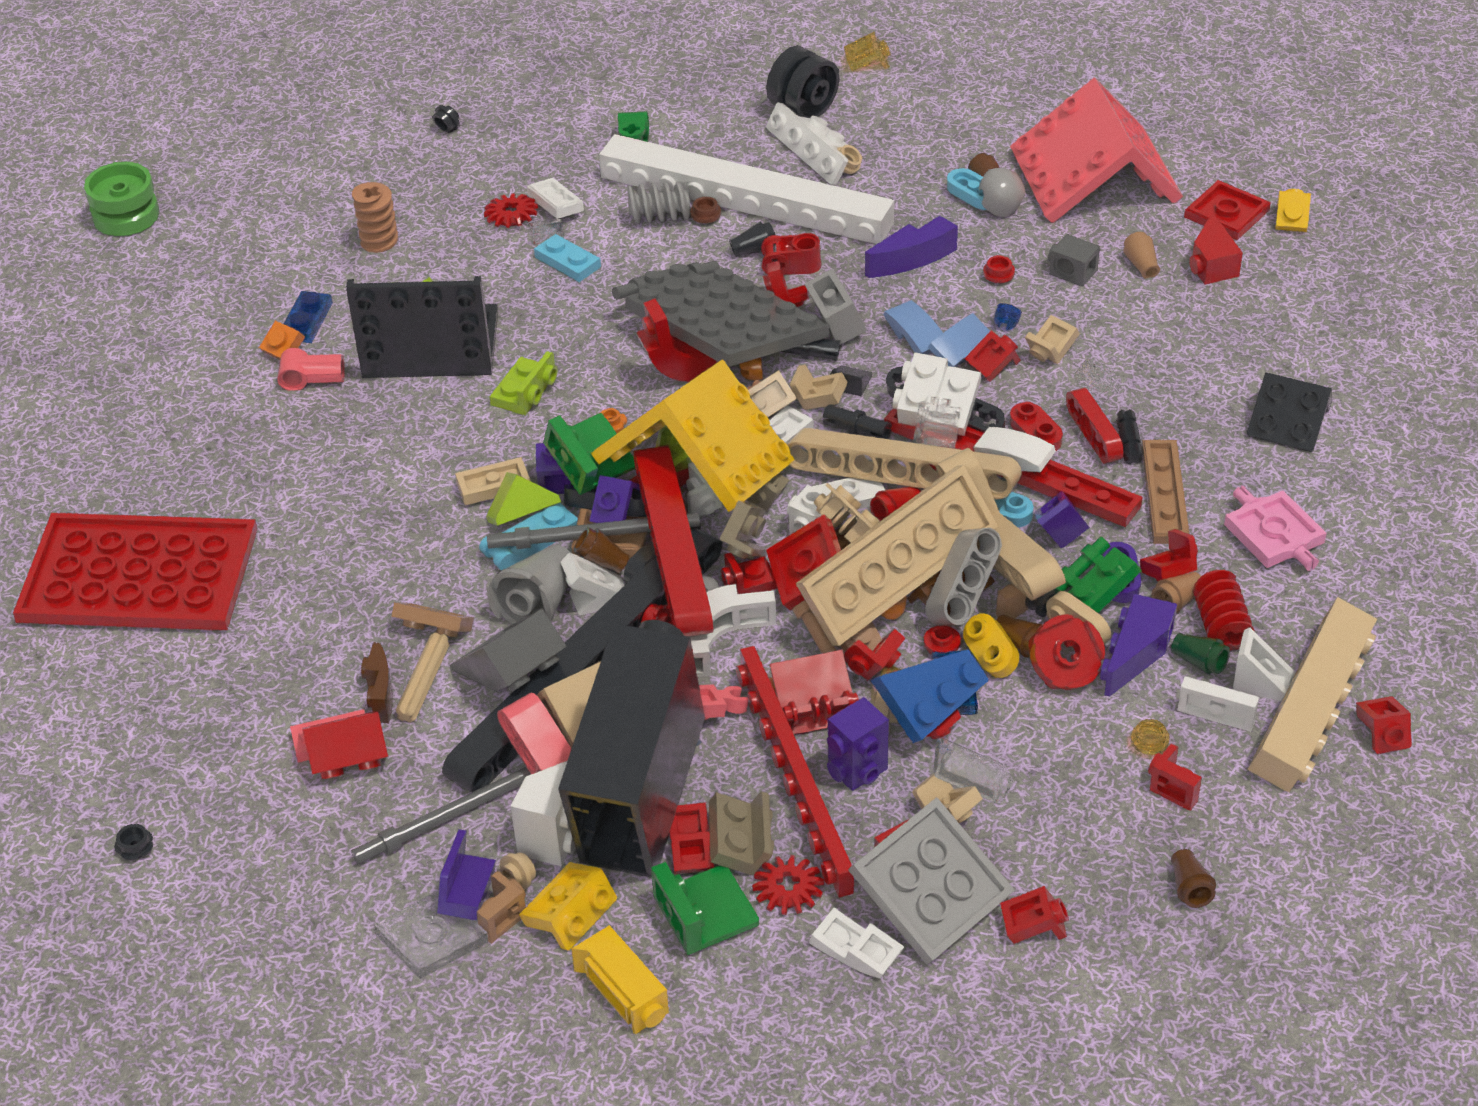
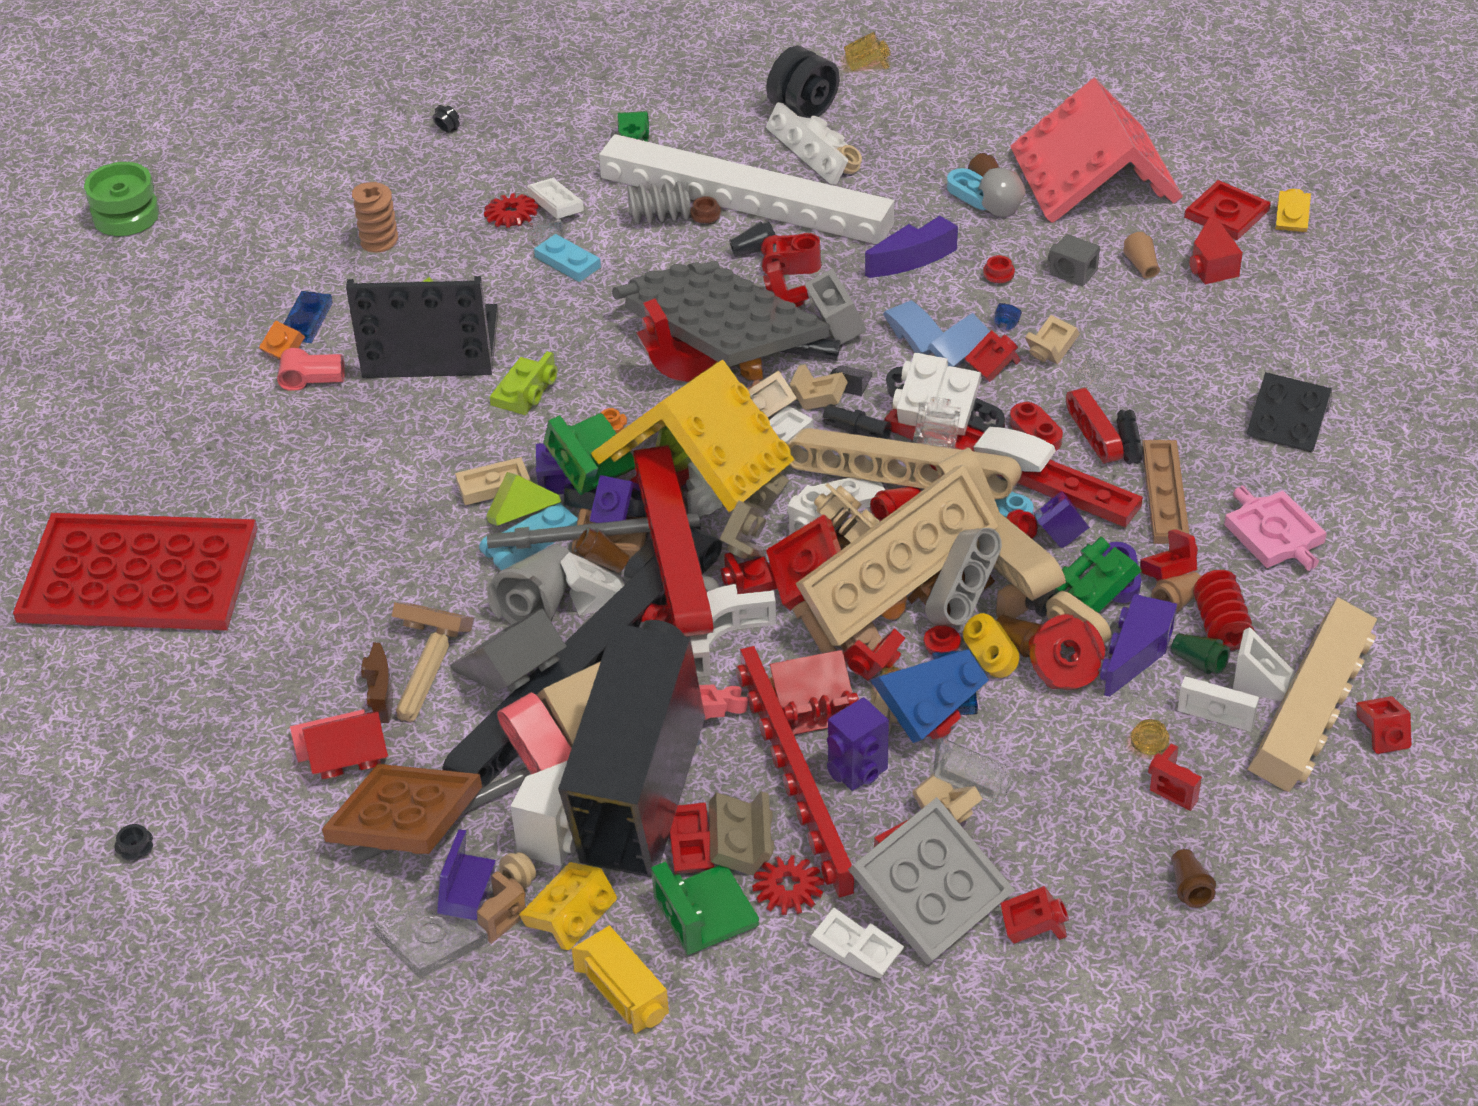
none -> dark orange plate [322,764,482,854]
none -> red plate [1006,509,1038,539]

